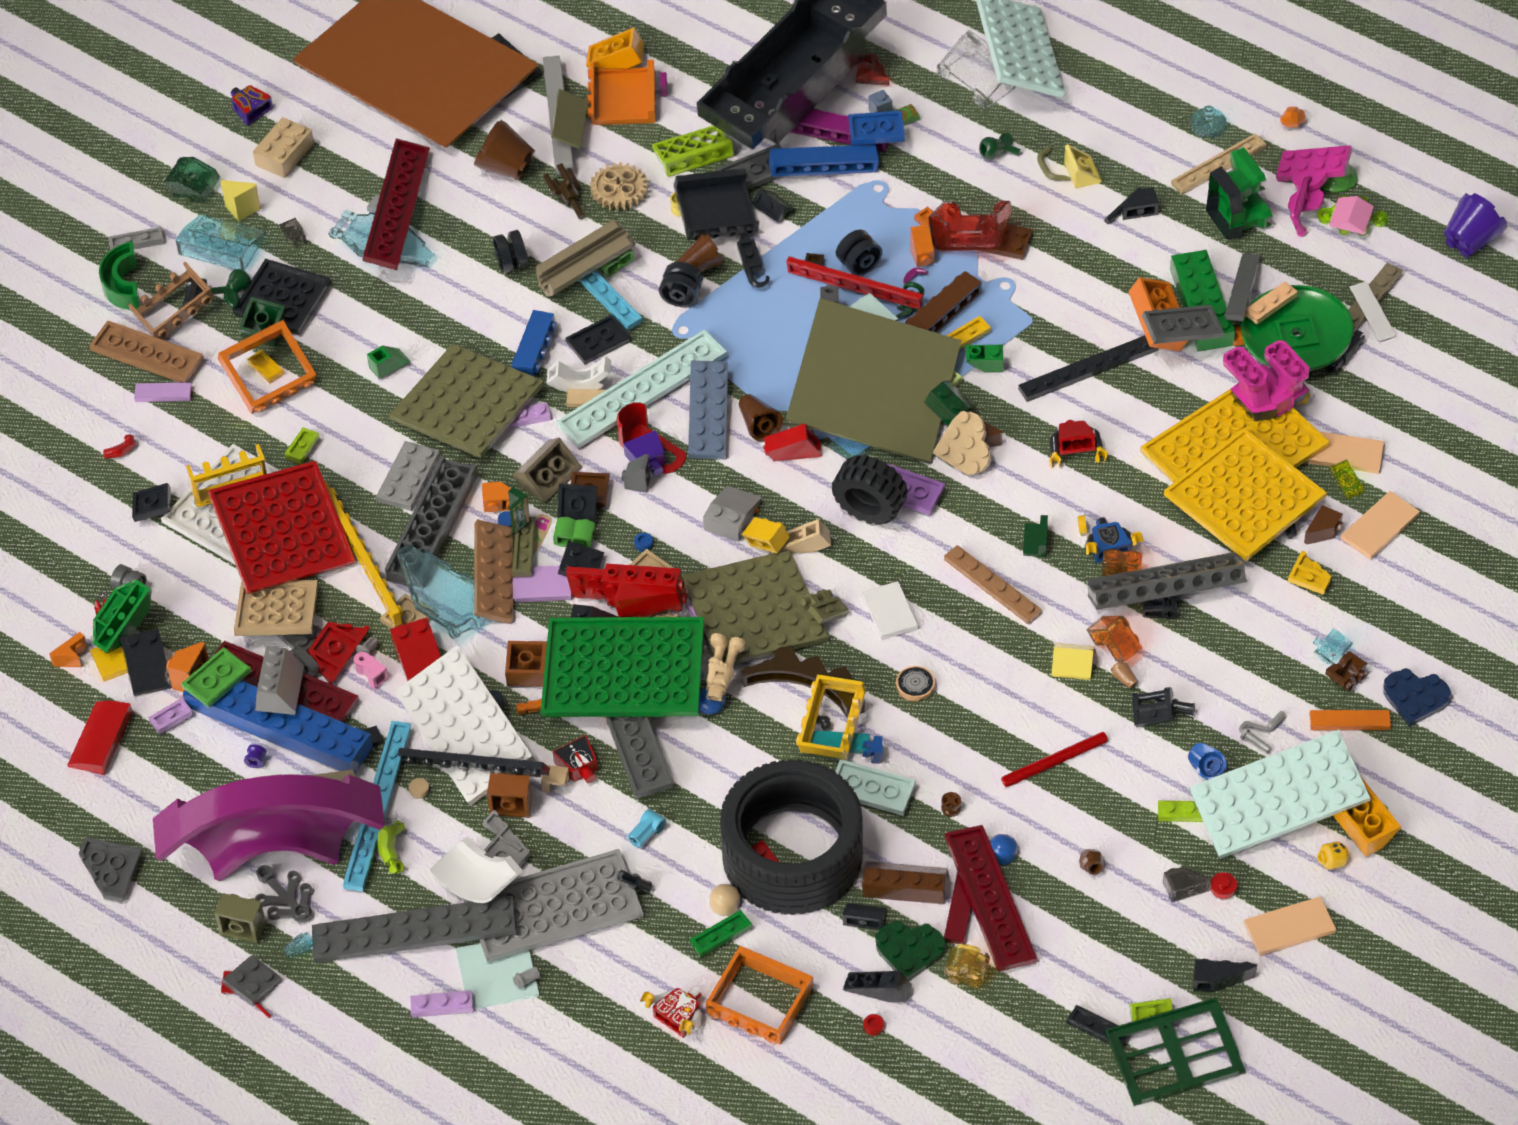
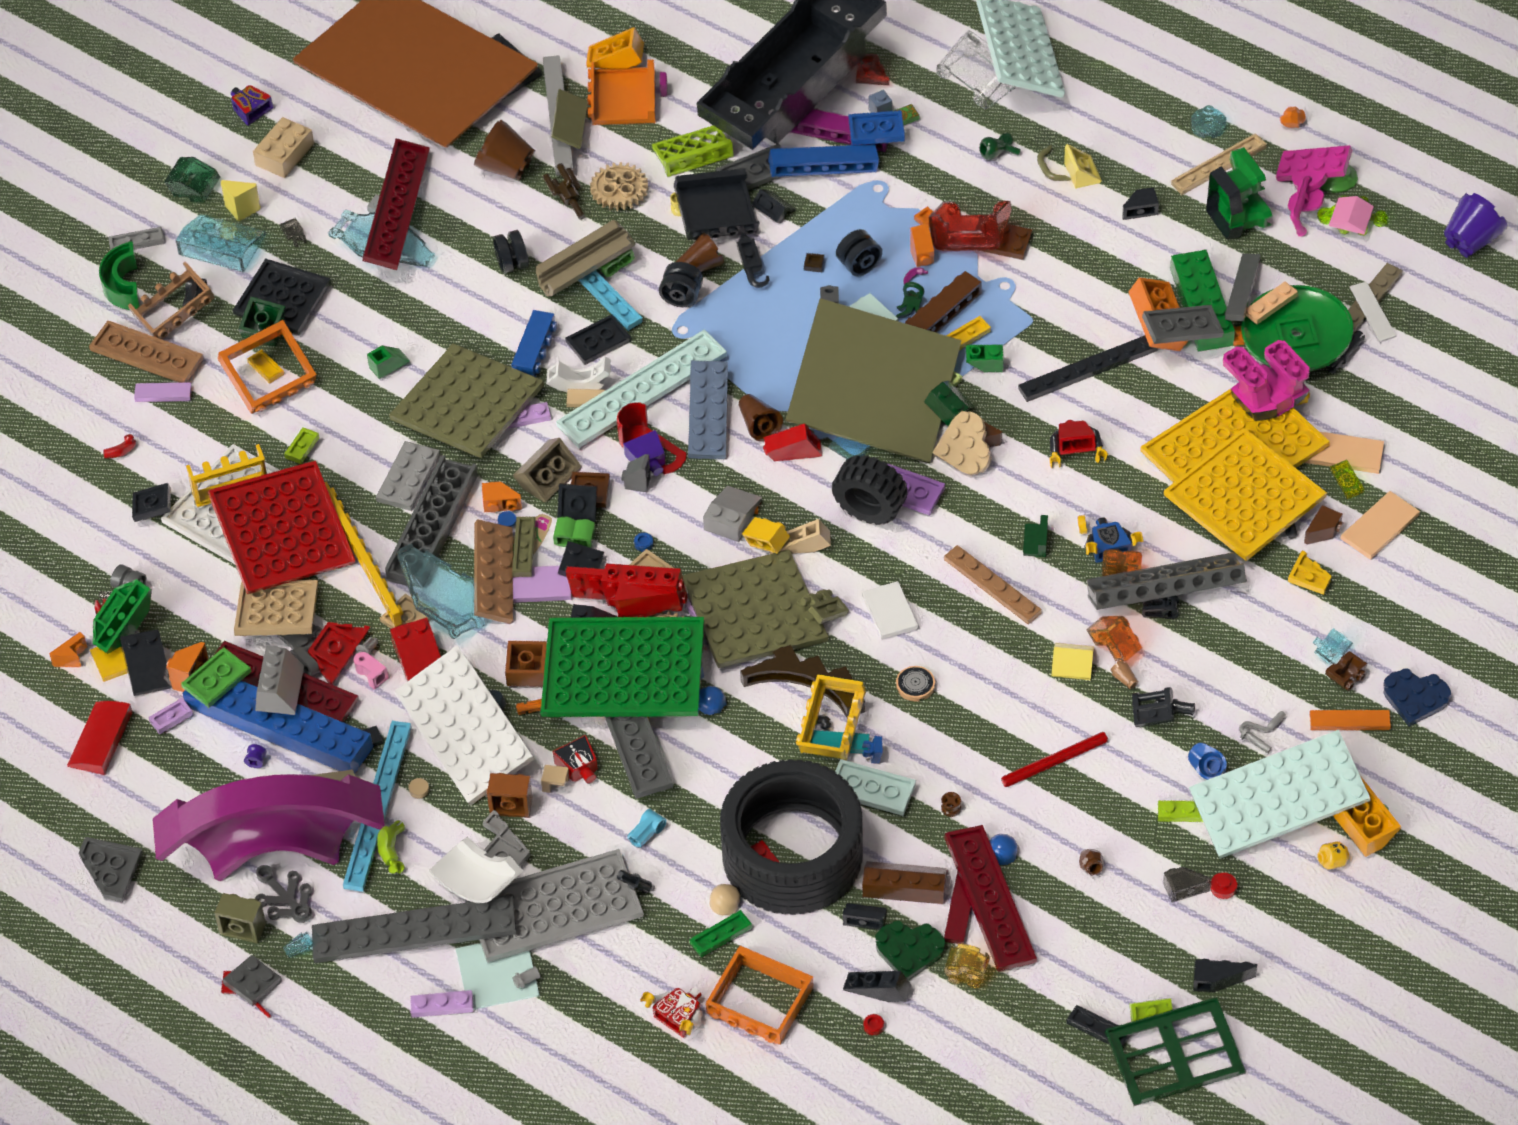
dark green piece [211,269,251,308] -> none
black plate [397,748,550,777] -> none
panel [508,487,530,534] -> none
tan piece [706,633,747,701] -> none
red tile [786,256,924,310] -> none
black bar [1104,187,1141,224] -> none
light nougat tile [1244,897,1336,956] -> none

